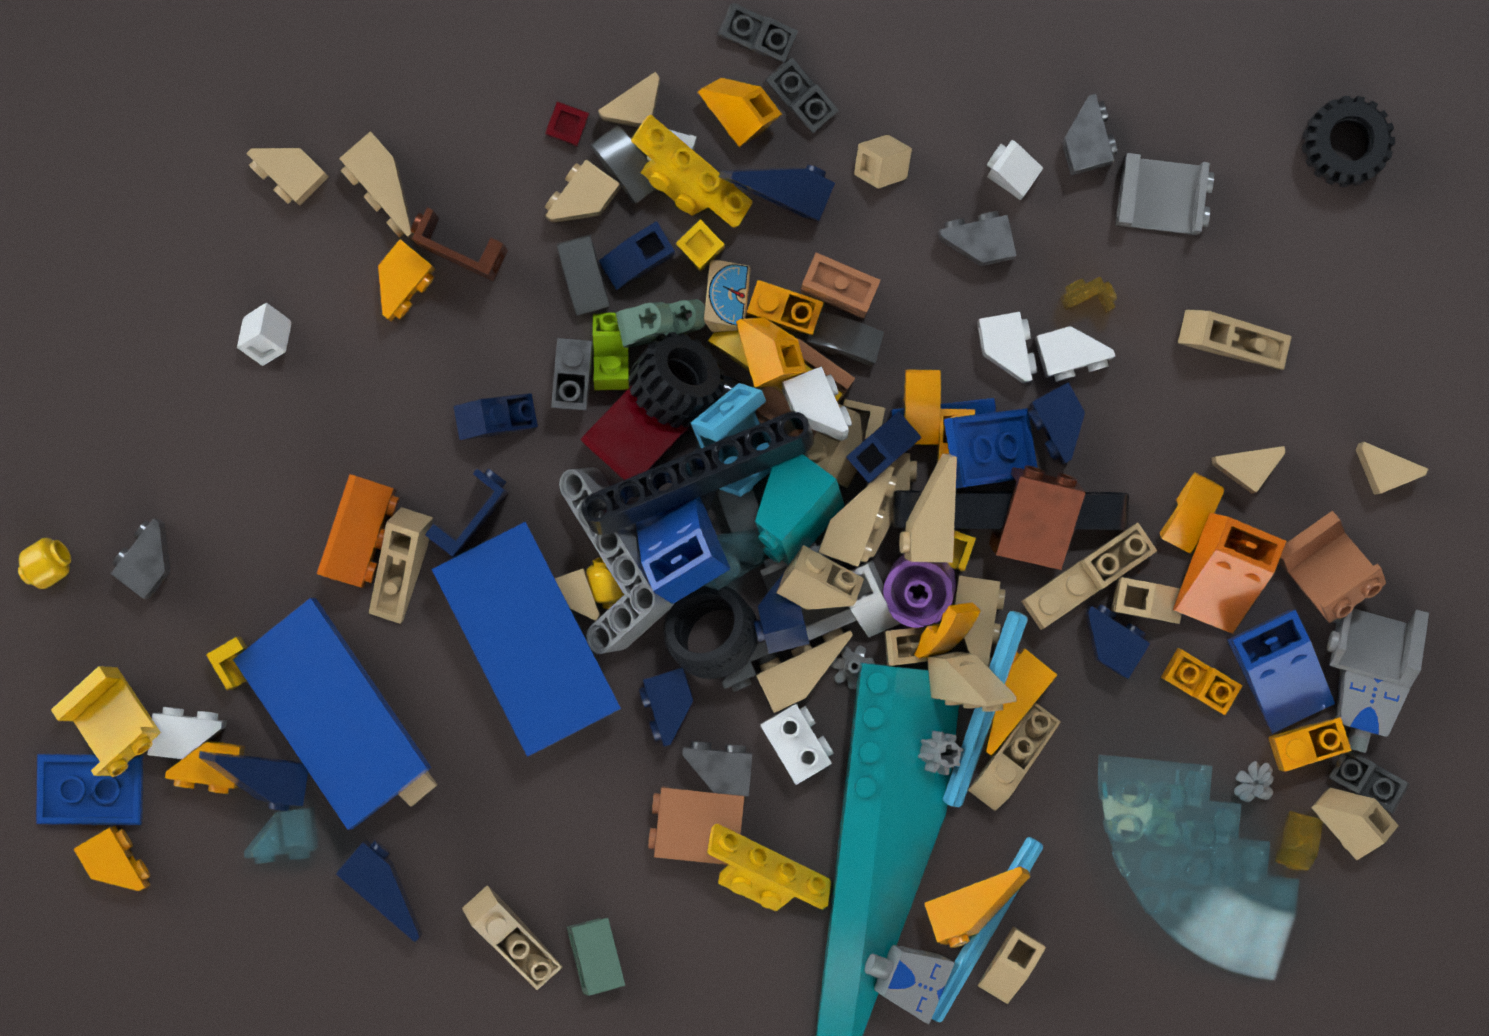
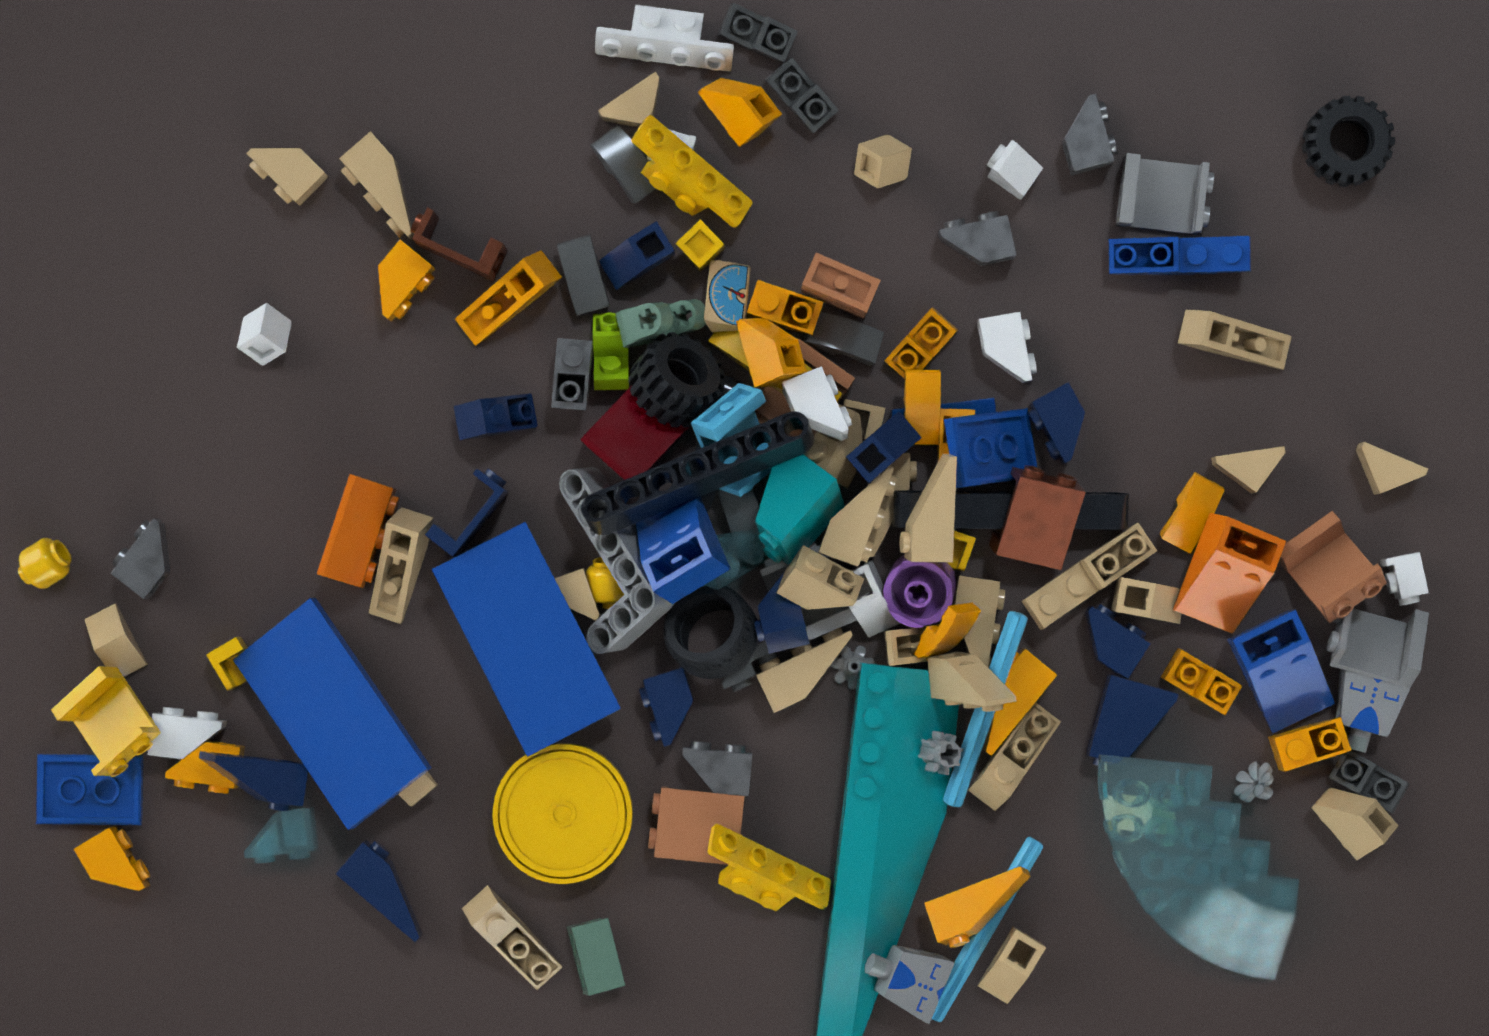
dark red tile [545,101,590,147] -> none
tan slope [545,160,621,223] -> none
dark blue slope [719,164,835,221] -> none
white brick [760,703,834,785] -> none
white slope [1034,326,1115,382] -> none
clear yellow bracket [1060,277,1117,313] -> none
clear yellow bracket [1276,811,1323,871] -> none
none -> tan slope [84,603,148,677]
none -> light orange slope [455,250,562,346]
none -> yellow brick [492,743,633,884]
none -> white bracket [595,5,734,71]
none -> light orange slope [884,307,958,379]
none -> dark blue slope [1086,675,1178,769]
none -> blue slope [1109,236,1251,275]
none -> white brick [1380,552,1429,606]

